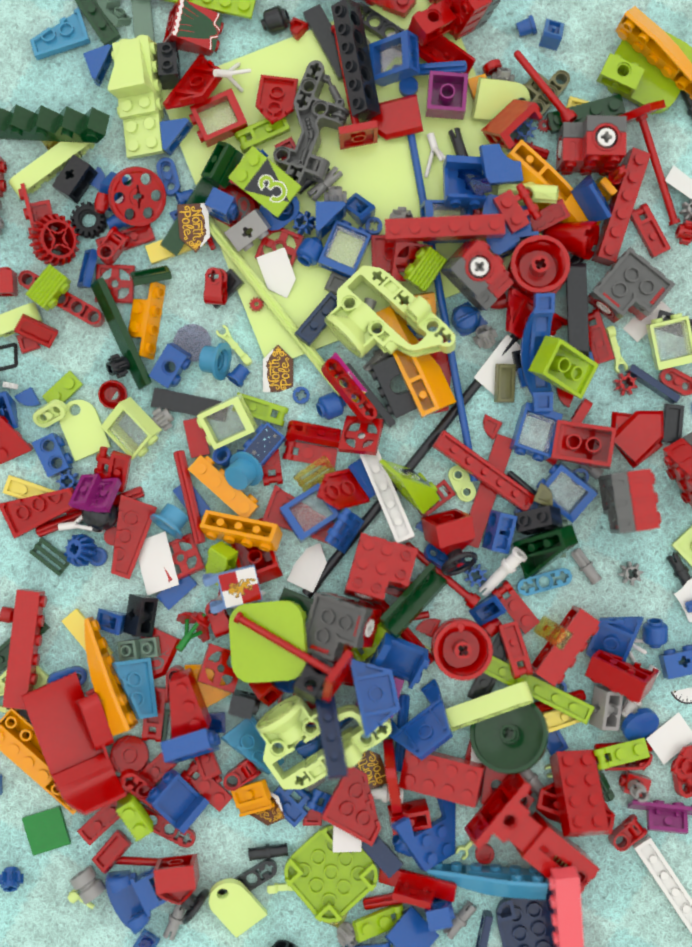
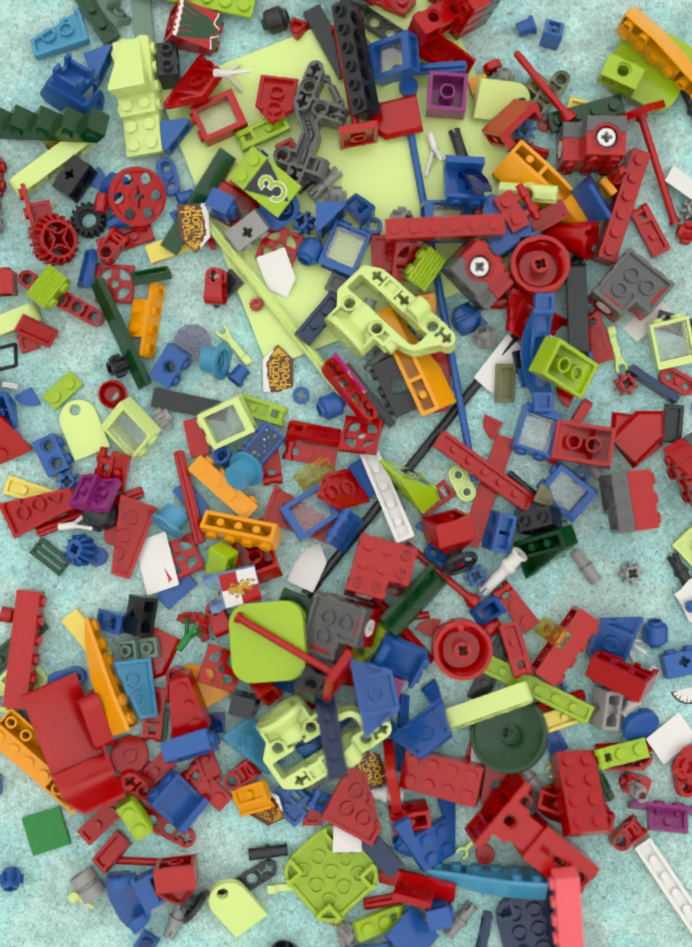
yellowish green plate [33,399,68,428] -> none
dark green brick [201,141,243,189] -> none
blue tile [479,144,524,186] -> none
dark azure beam [516,568,572,596] -> none
none -> blue piece [40,52,105,115]

